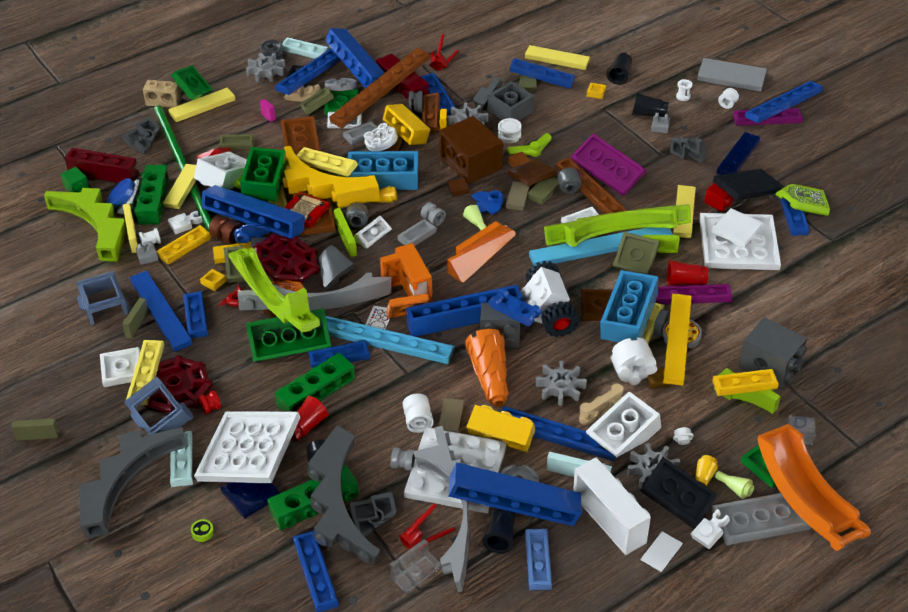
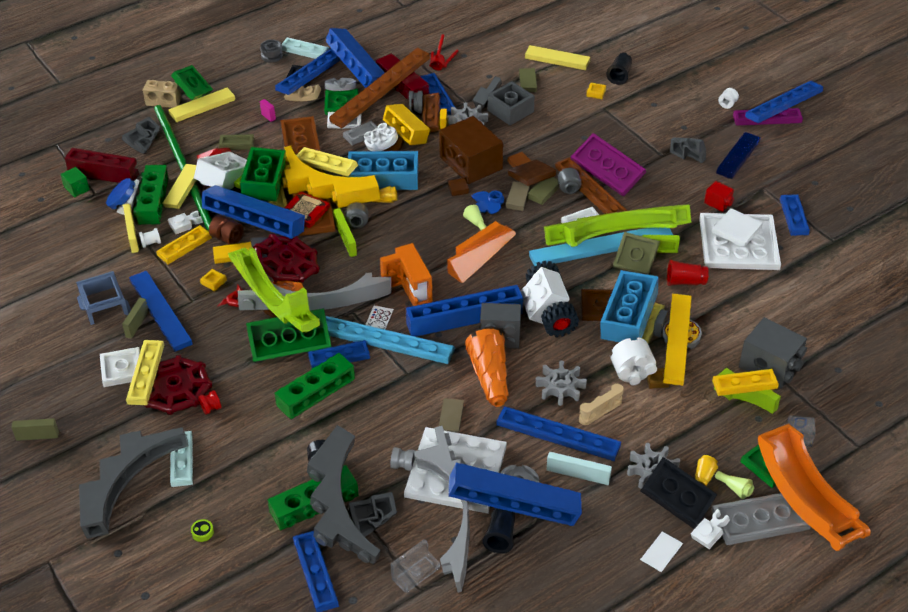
lime arch [44,188,128,262] -> none
sand blue piece [124,377,193,435] -> none
light grey tile [136,241,159,265] -> none
blue tile [183,291,209,339] -> none
white plate [194,412,300,483] -> none
clear blue tile [220,482,280,519] -> none
olive tile [224,245,245,283] -> none
blue plate [234,224,270,243] -> none
light grey gear [246,53,285,82] -> none
red plant [291,396,329,442] -> none
olive tile [299,87,334,115] -> none
dark grey slope [318,245,354,290] -> none
white slope [354,216,392,249] -> none
orange tile [386,293,429,319] -> none
light grey tile [398,219,437,246] -> none
red plant [399,503,455,550] -> none
white wheel [403,393,433,433] -> none
light grey wheel [421,202,446,226] -> none
yellow brick [466,405,535,452] -> none
blue plate [488,288,542,326] -> none
white wheel [498,118,521,143] -> none
lime piece [507,133,552,157] -> none
blue tile [509,58,575,89] -> none
medium blue tile [525,529,552,590] -> none
white piece [573,458,651,555] -> none
white slope [586,392,662,457] -> none
black plant [632,92,669,117] -> none
light grey tile [651,113,670,134] -> none
magenta tile [655,284,732,305] -> none
light yellow tile [673,185,696,238] -> none
white plate [673,427,694,445] -> none
white bush [676,79,692,101] -> none
light grey tile [697,58,767,92] -> none
black tile [713,169,785,200] -> none
lime tile [776,184,830,216] -> none

